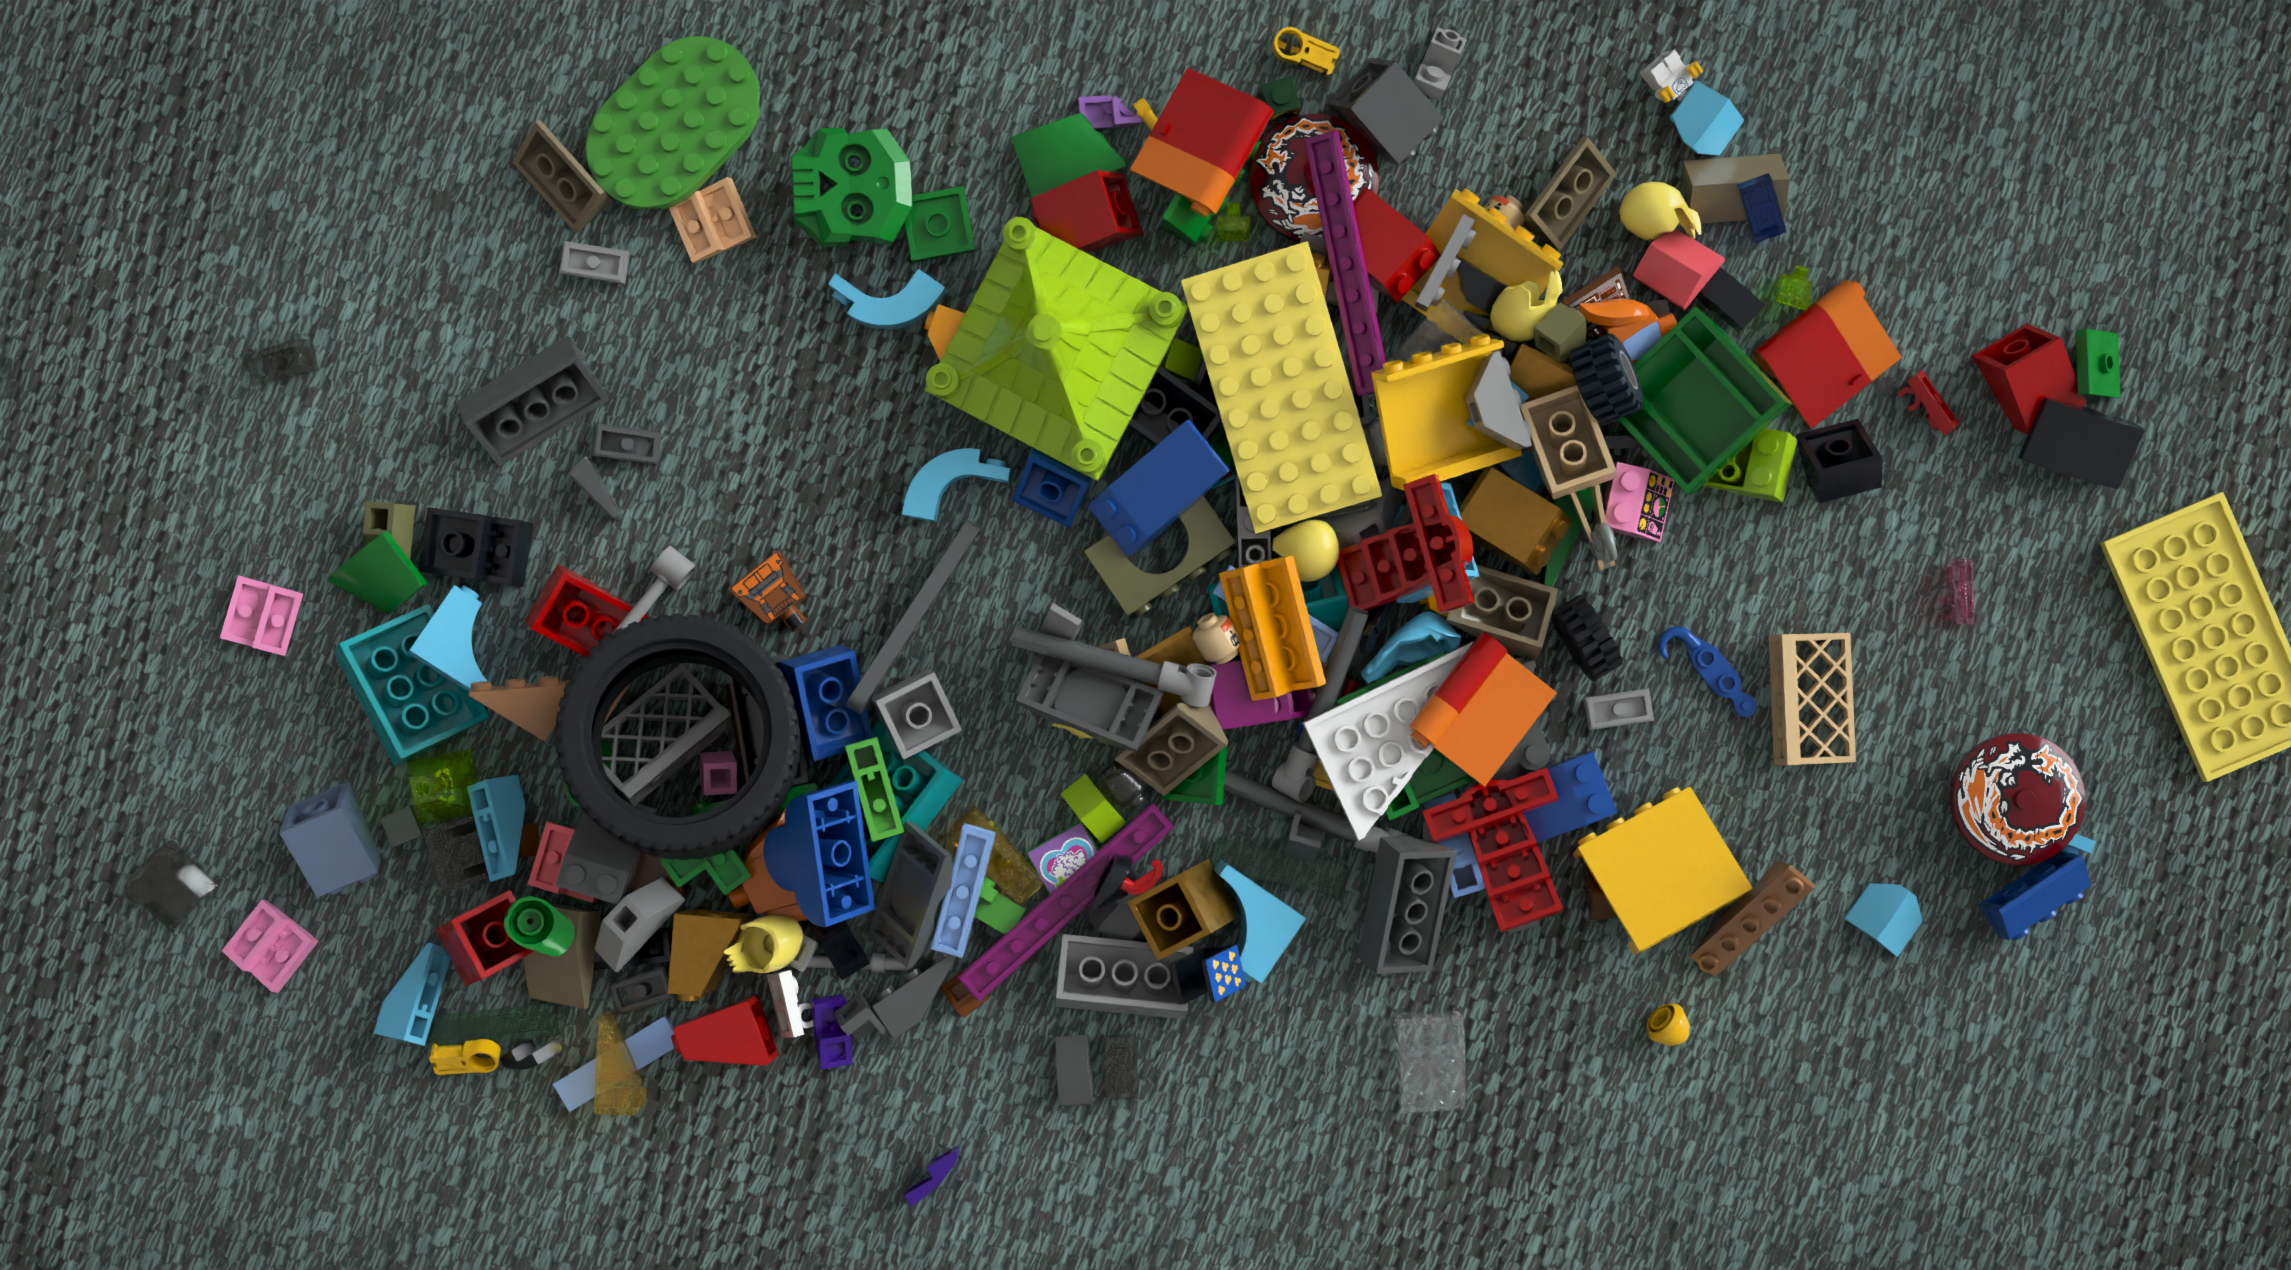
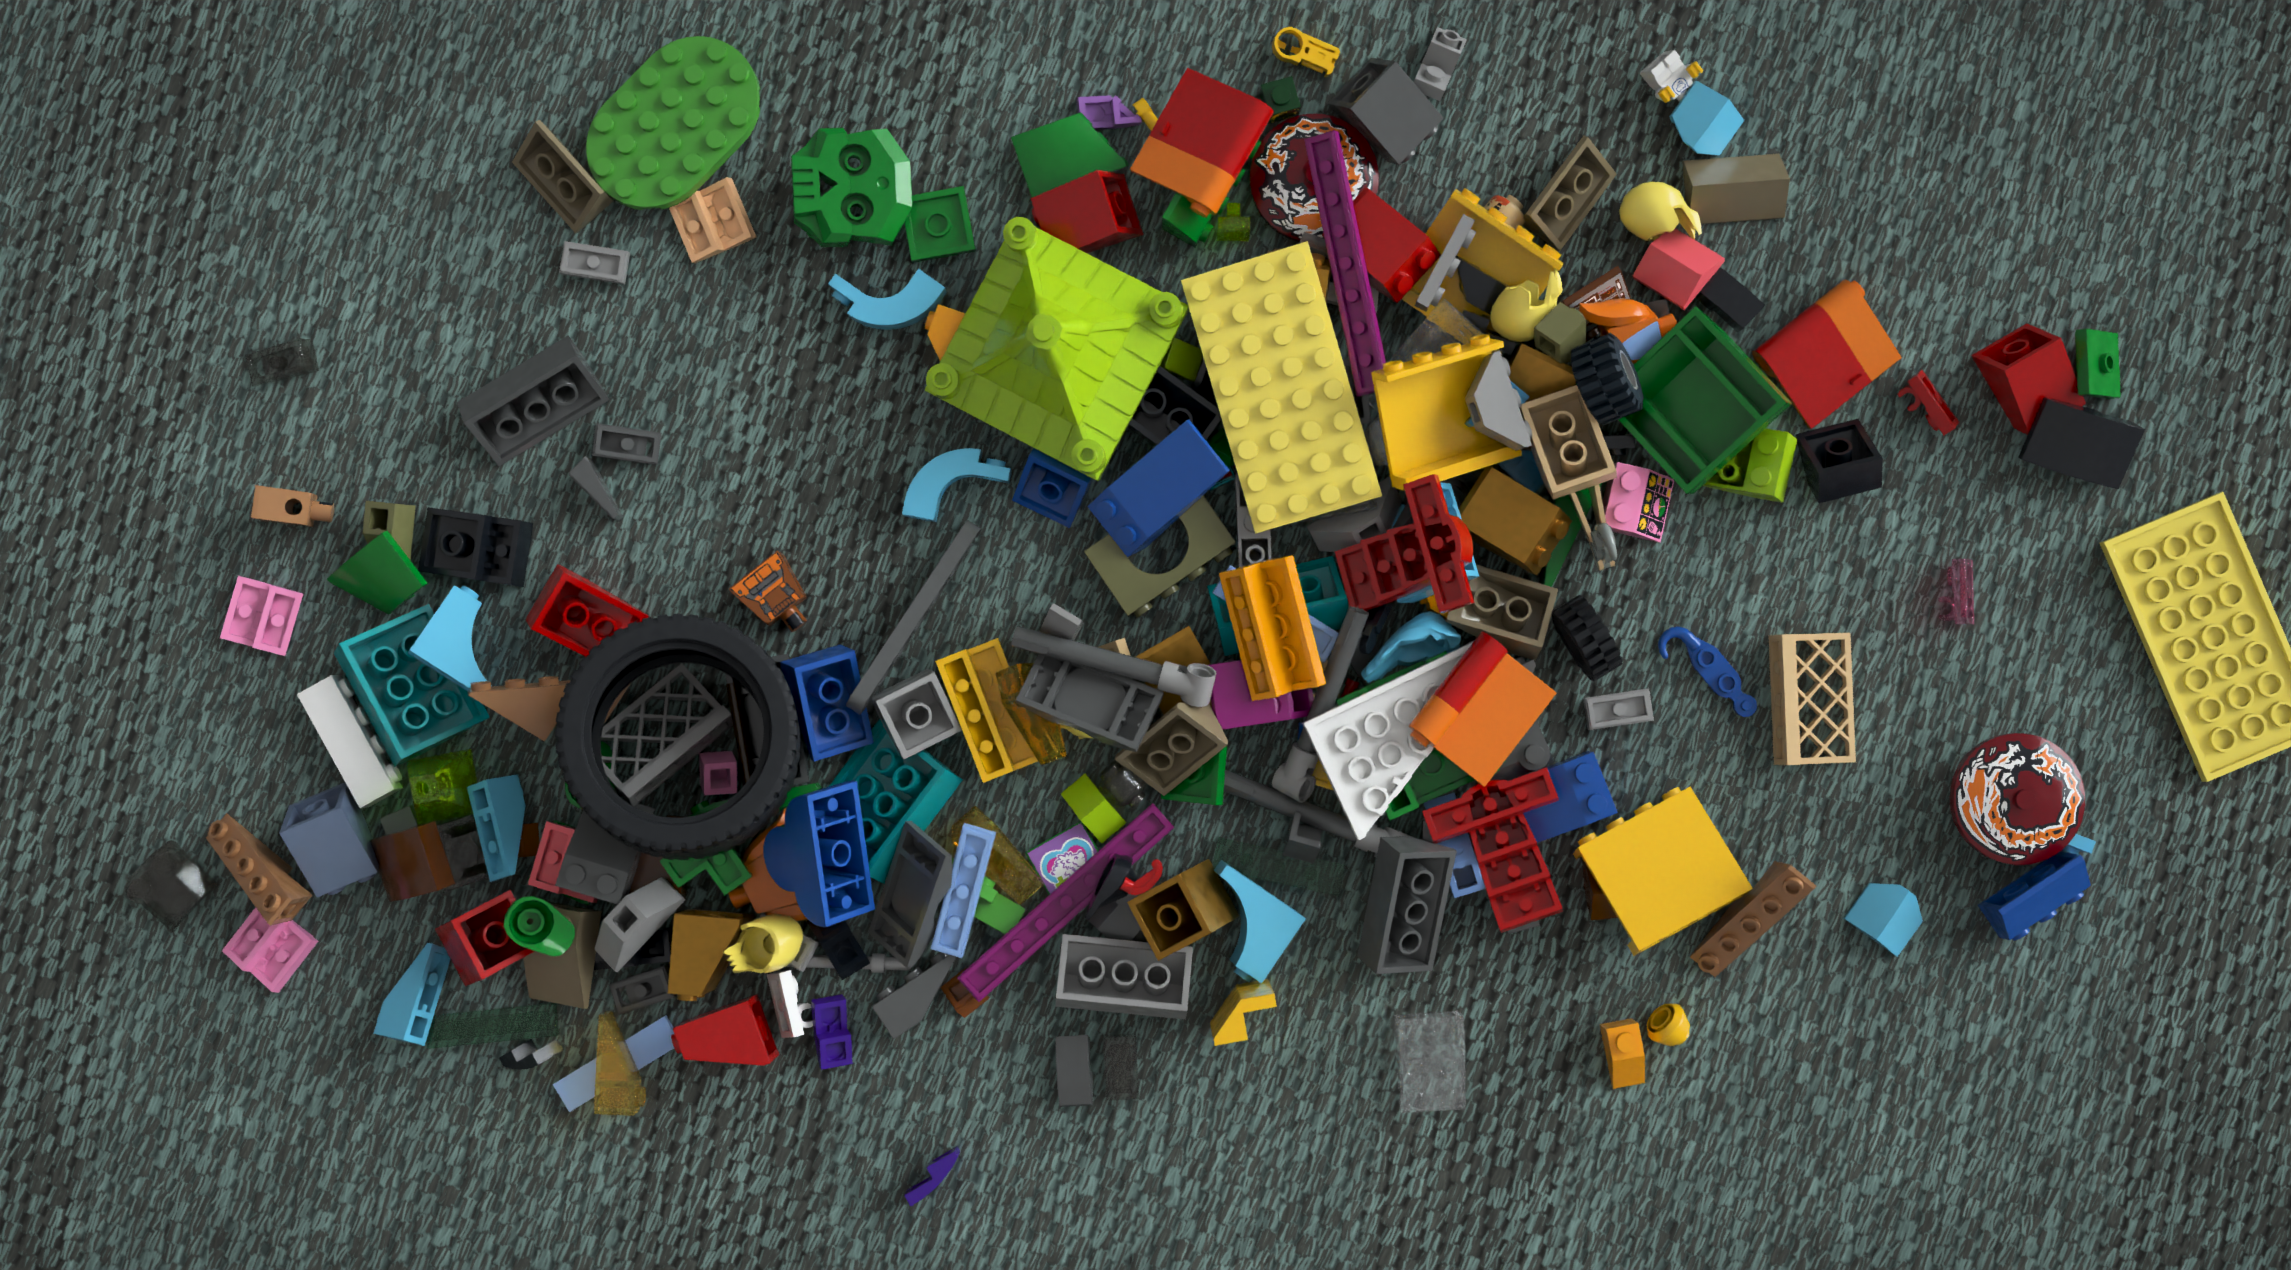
yellow piece [429,1039,501,1075] -> none
light grey piece [597,546,697,644] -> none
dark grey panel [834,992,888,1040] -> none
bright green slope [844,737,904,842] -> none
piece [1170,944,1246,1004] -> none
tan head [1193,613,1241,664] -> none
light yellow helmet [1272,519,1340,582] -> none
clear blue tile [1737,173,1786,244] -> none
clear neon green tile [1775,265,1812,311] -> none
none -> medium nougat slope [206,813,313,926]
none -> medium nougat torso [251,485,334,527]
none -> white brick [297,675,403,808]
none -> reddish brown slope [370,821,455,902]
none -> yellow slope [935,638,1045,783]
none -> clear yellow slope [996,663,1067,765]
none -> yellow slope [1210,979,1277,1046]
none -> light orange slope [1600,1018,1645,1089]

